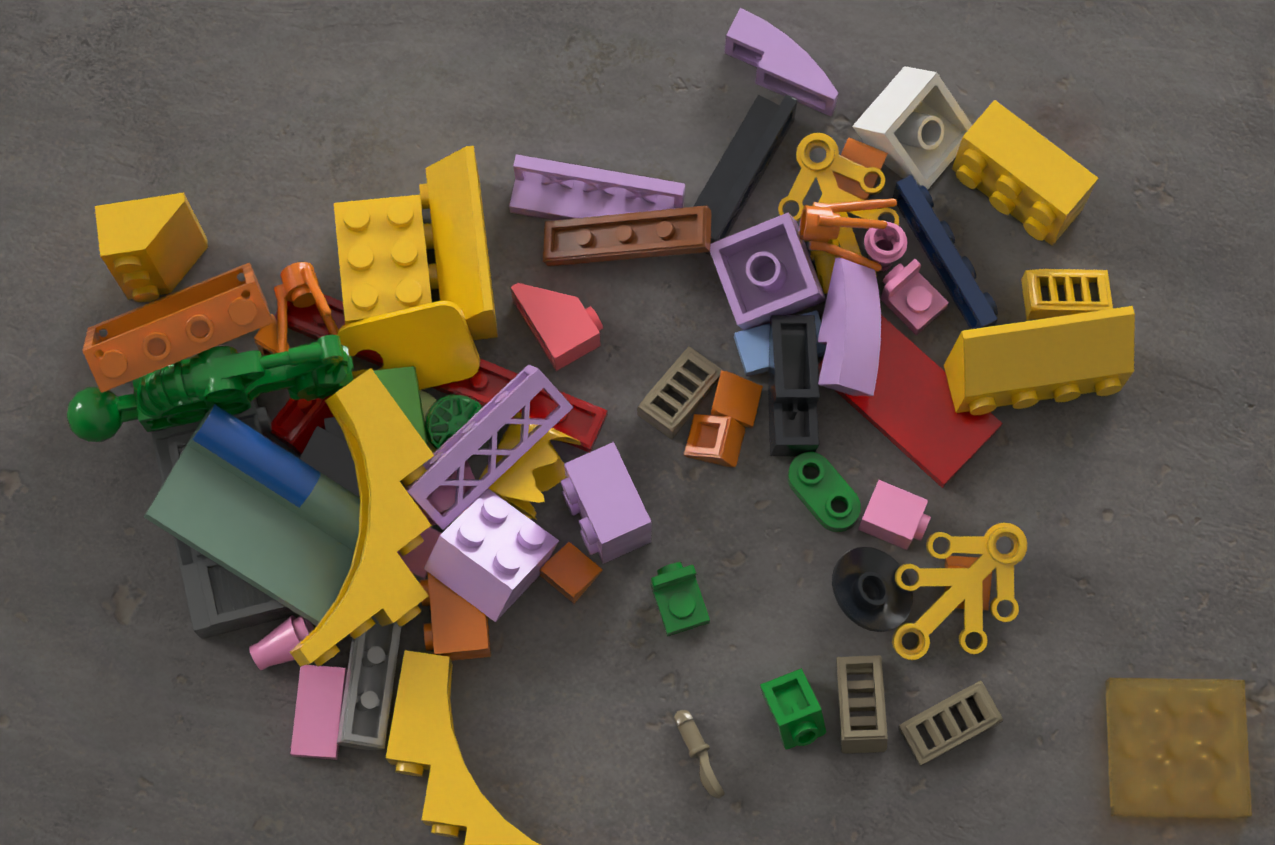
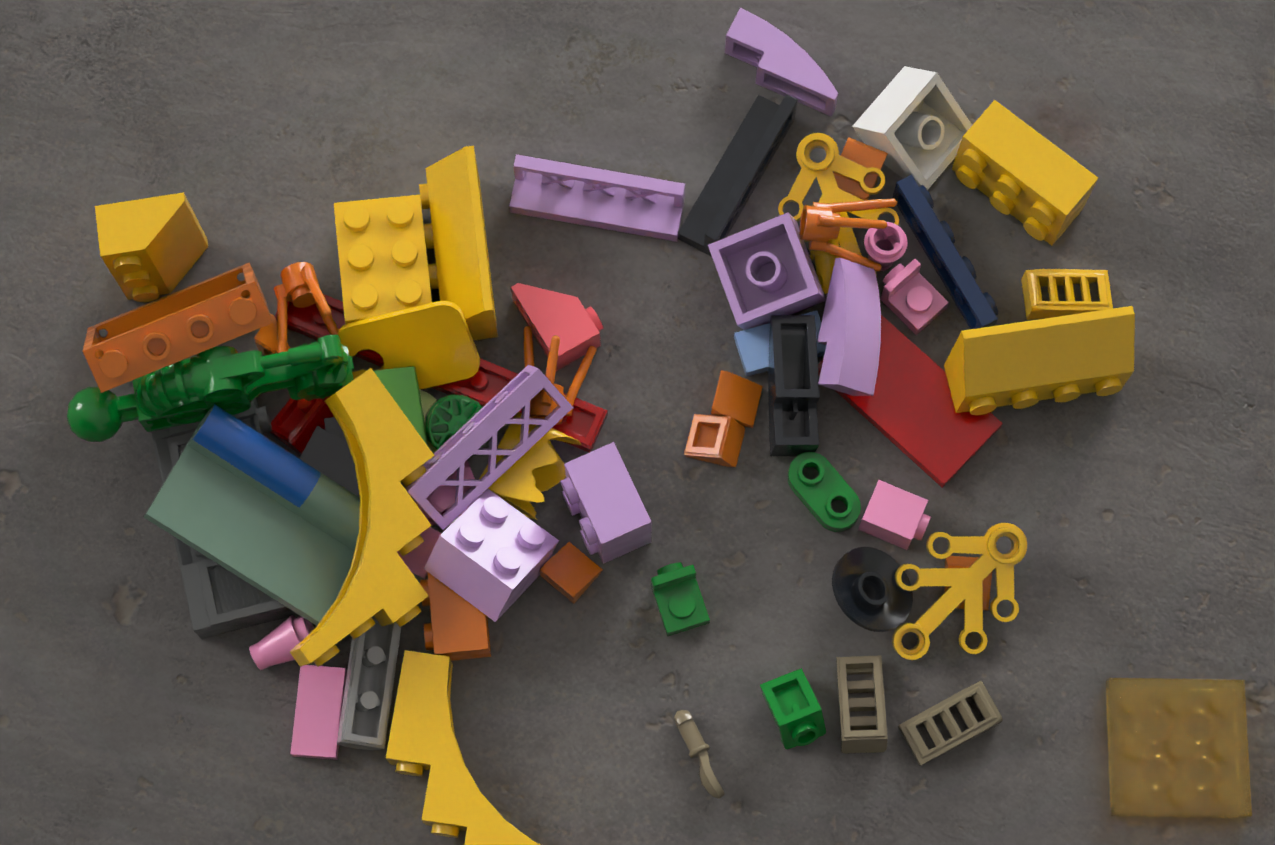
dark orange tile [543,206,711,266] -> none
dark tan slope [637,346,722,440] -> none
none -> orange plant [524,326,597,425]

